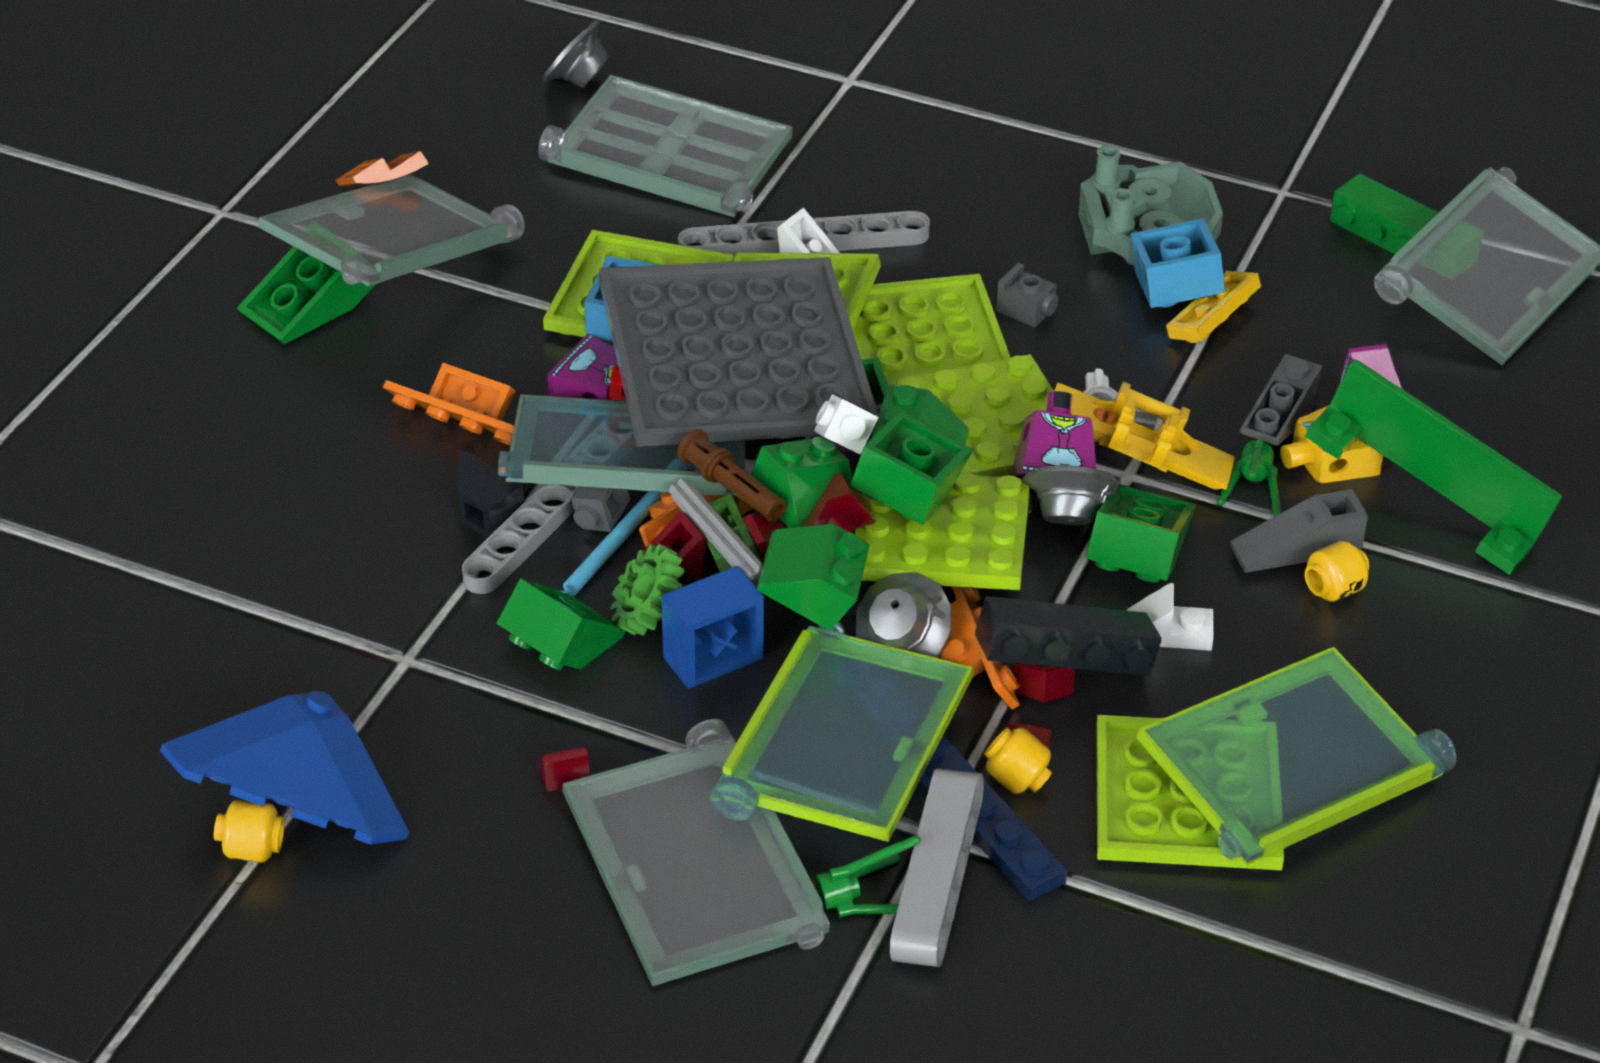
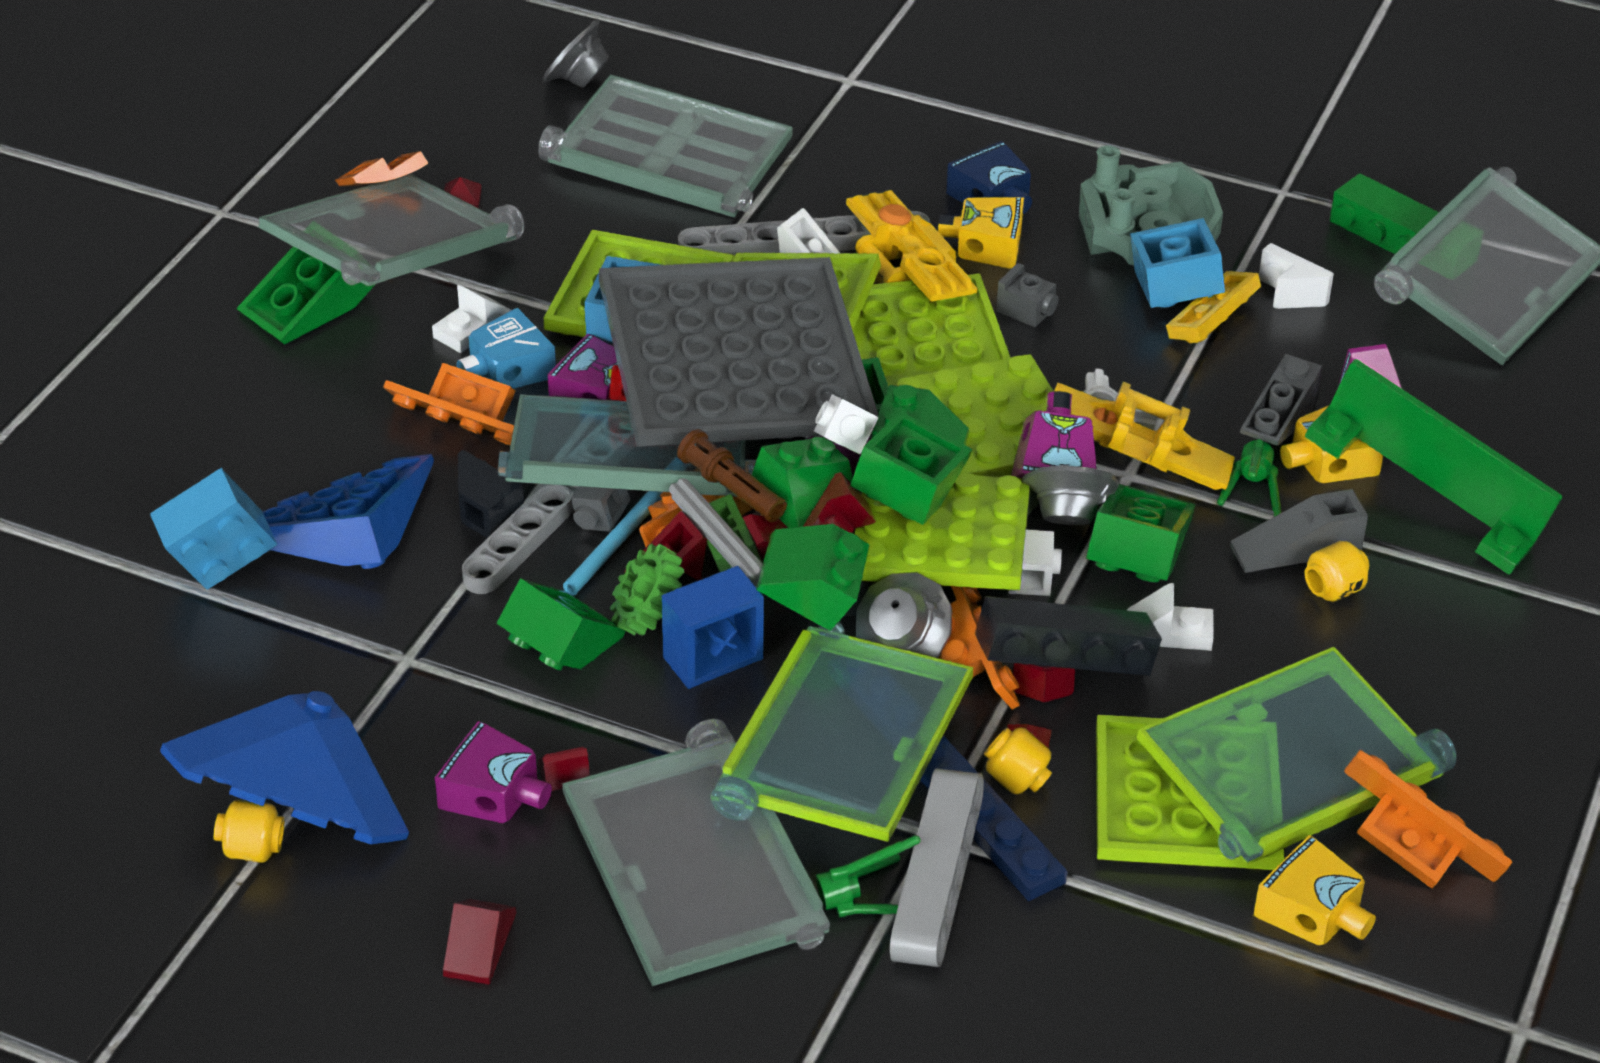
none -> dark azure brick [150,468,278,590]
none -> blue slope [263,454,434,569]
none -> white slope [432,284,511,353]
none -> magenta torso [435,721,552,823]
none -> dark red slope [443,899,516,985]
none -> dark red slope [444,177,482,209]
none -> dark azure torso [456,308,556,389]
none -> yellow piece [846,190,978,302]
none -> yellow torso [938,197,1024,269]
none -> dark blue torso [946,141,1032,214]
none -> white brick [1008,530,1062,596]
none -> yellow torso [1254,835,1376,945]
none -> white slope [1259,243,1334,309]
none -> orange bracket [1344,750,1512,889]

